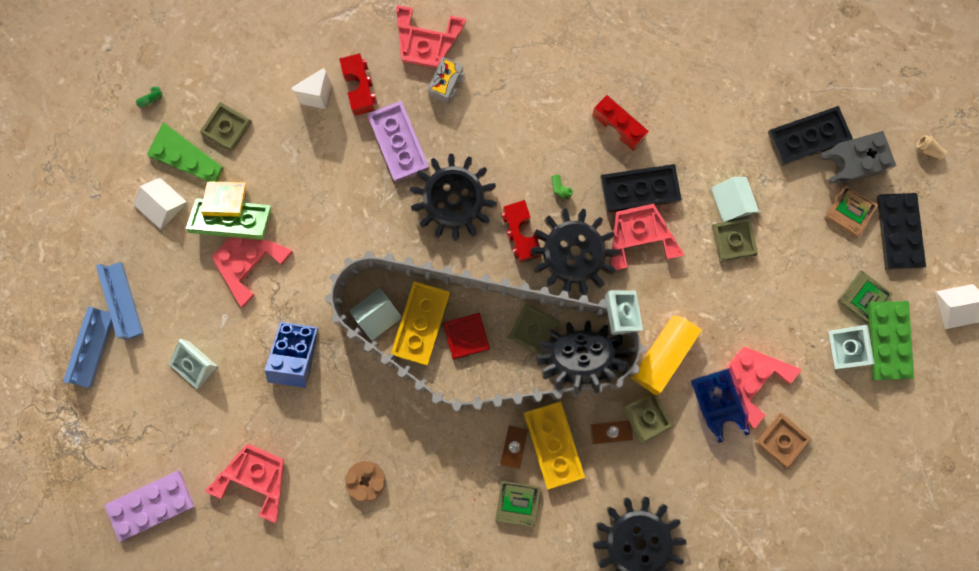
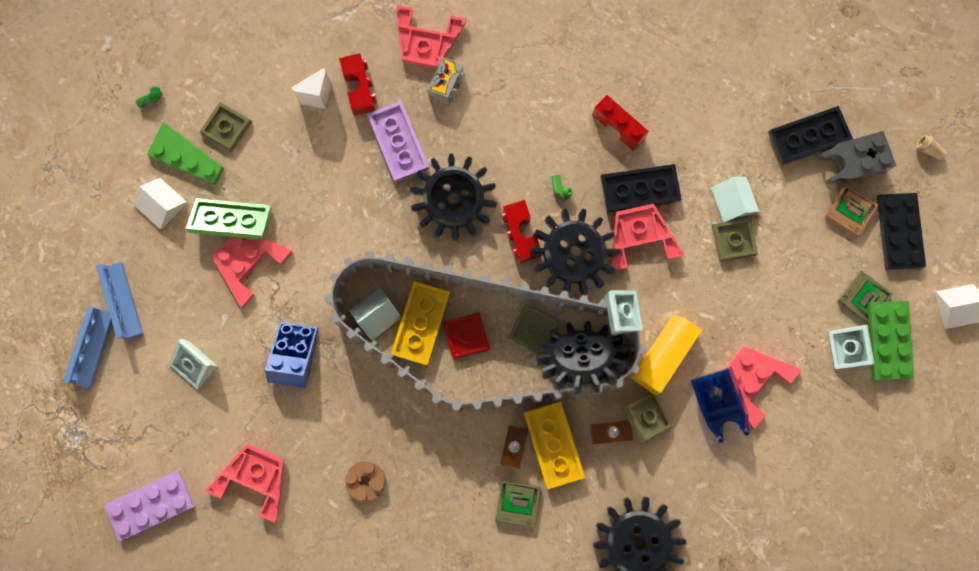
tile [201,182,246,217] -> none
medium nougat tile [755,413,812,469] -> none

